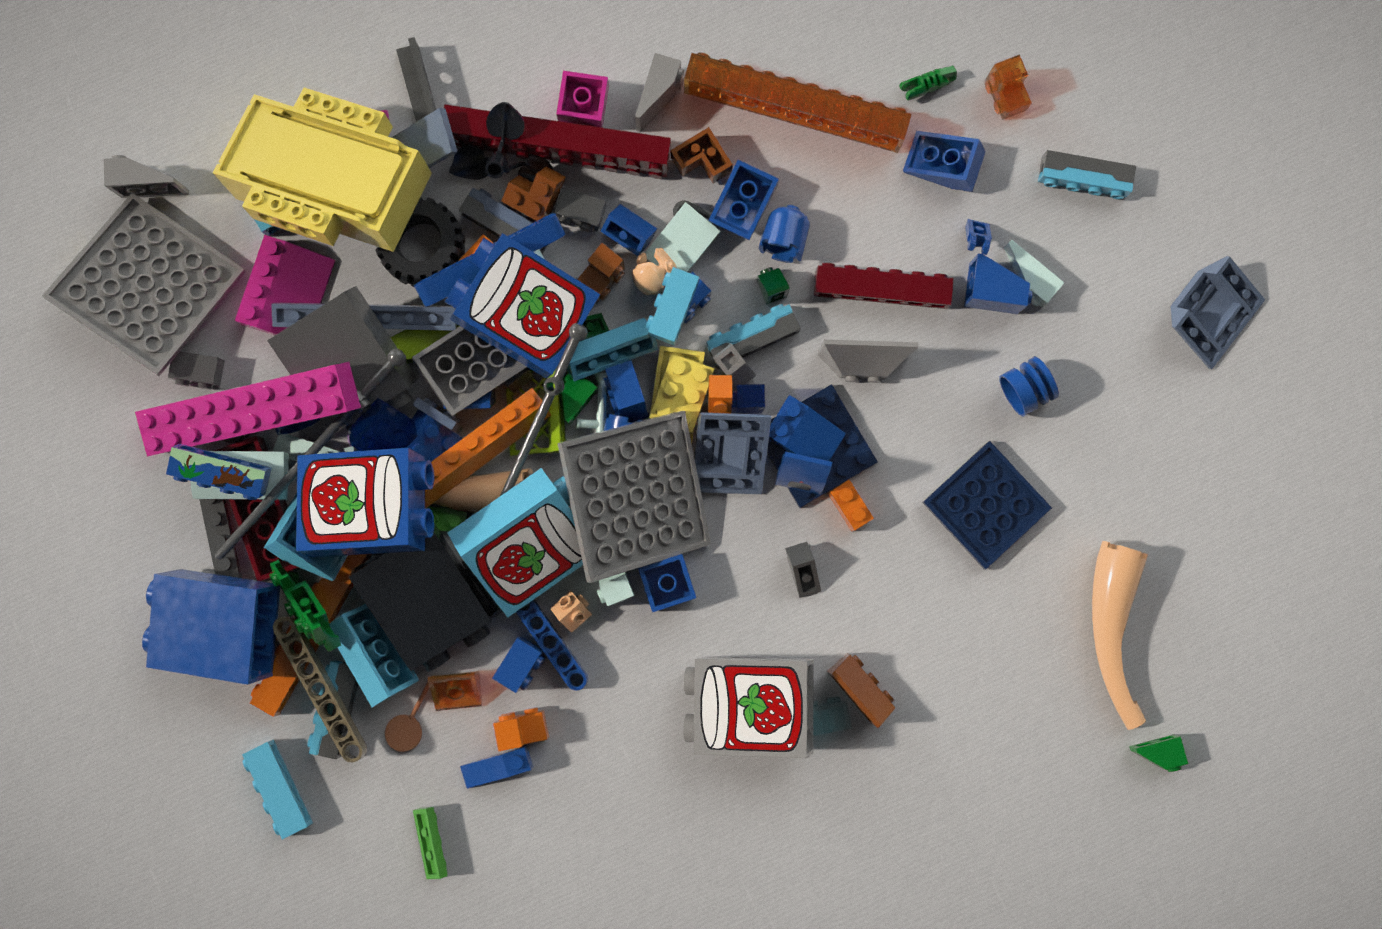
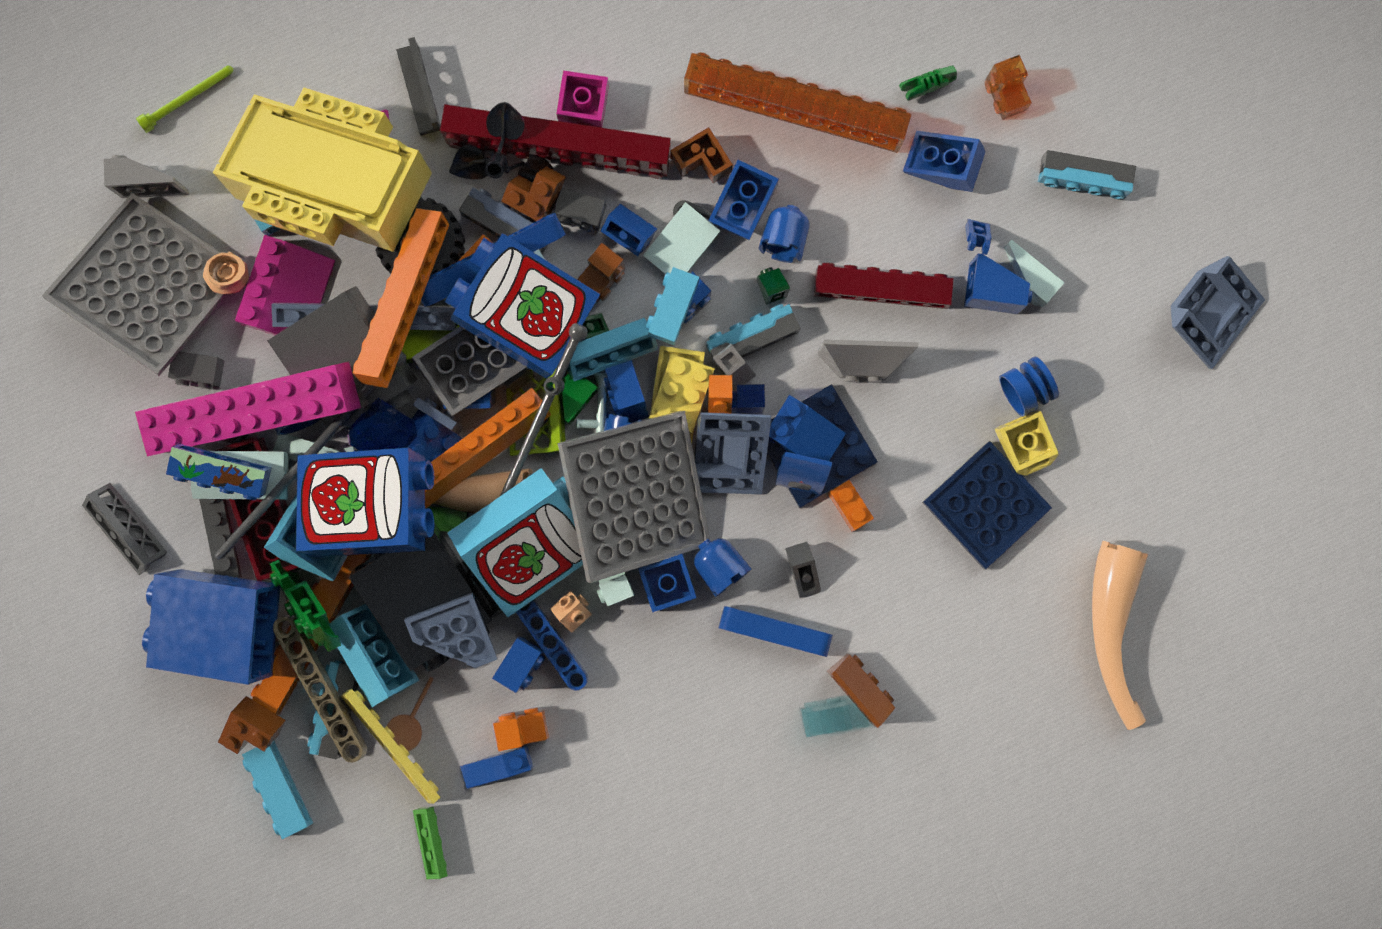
sand blue tile [391,108,457,168] -> none
clear orange slope [428,670,482,711] -> none
light nougat helmet [631,248,677,295] -> none
light grey slope [635,53,684,132] -> none
brick [683,657,814,758] -> none
green slope [1129,734,1188,772] -> none
none -> dark grey fence [82,483,167,575]
none -> lime piece [136,65,233,133]
none -> light nougat hat [203,251,249,294]
none -> dark orange brick [218,696,286,754]
none -> light yellow plate [341,689,441,804]
none -> orange brick [353,208,449,388]
none -> sand blue plate [404,593,498,668]
none -> blue cylinder [694,538,752,597]
none -> blue beam [718,606,833,657]
none -> light yellow slope [995,411,1059,476]

